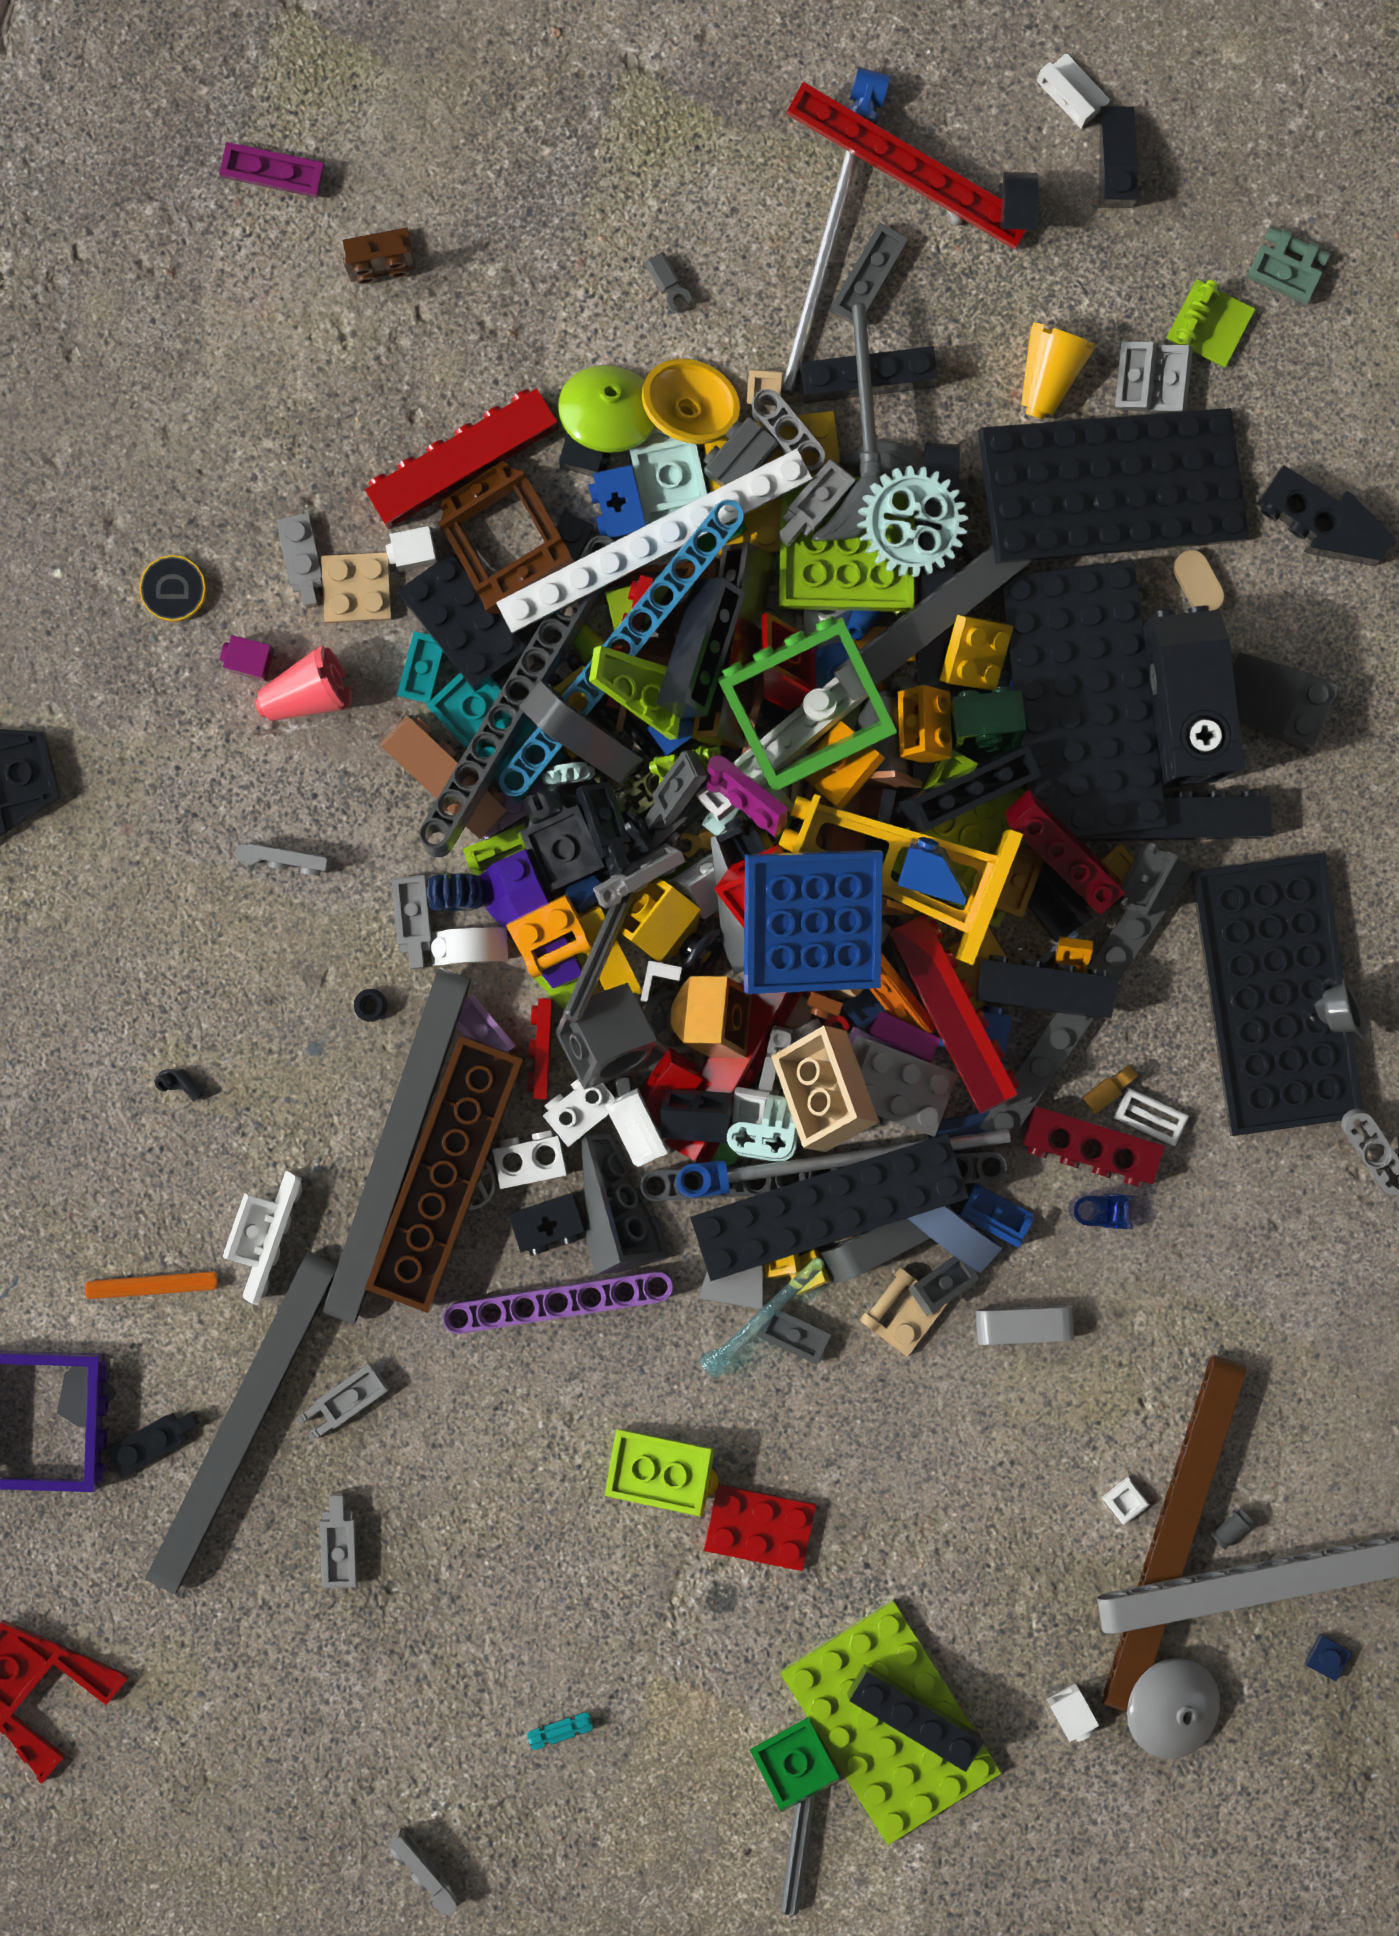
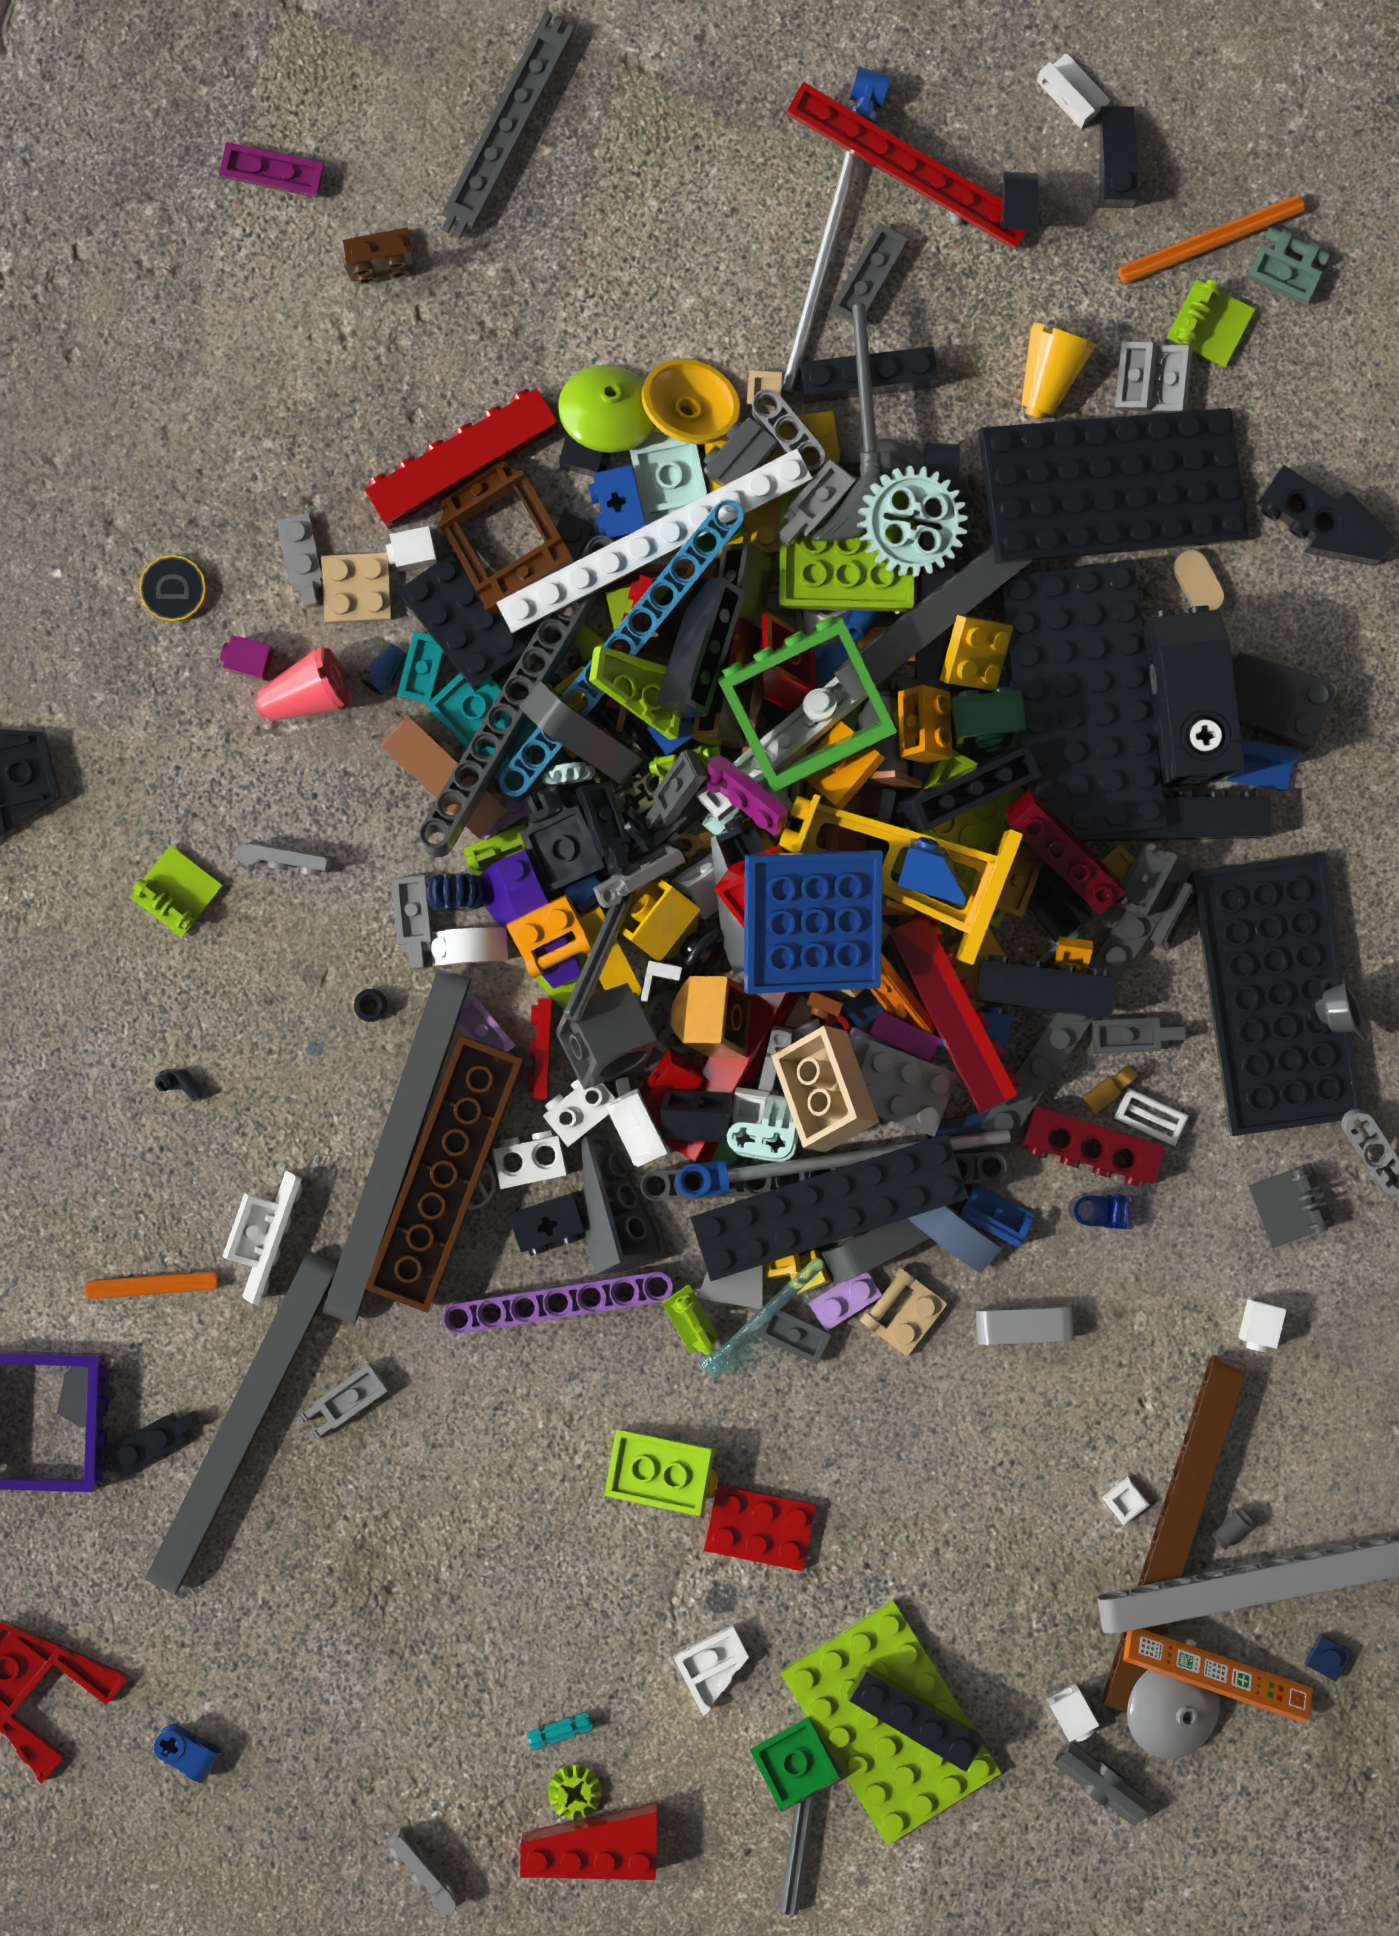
light grey hinge [320,1492,357,1588] -> none
dark grey bar [645,252,692,314] -> none
dark grey plate [908,1256,980,1316] -> none
none -> lime hinge [129,845,223,938]
none -> blue piece [154,1725,222,1783]
none -> dark blue cone [361,644,406,695]
none -> dark grey hinge [442,10,576,239]
none -> red wedge [520,1802,658,1880]
none -> lime gear [548,1764,602,1820]
none -> lime hinge [661,1284,718,1355]
none -> white wing [673,1625,749,1716]
none -> lavender plate [808,1272,882,1331]
none -> dark grey piece [1053,1741,1152,1827]
none -> dark grey hinge [1091,1018,1186,1054]
none -> orange axle [1118,195,1305,284]
none -> orange tile [1123,1629,1313,1723]
none -> dark grey tile [1150,880,1195,951]
none -> blue panel [1223,739,1299,791]
none -> white brick [1238,1299,1286,1352]
none -> dark grey hinge [1248,1162,1335,1248]

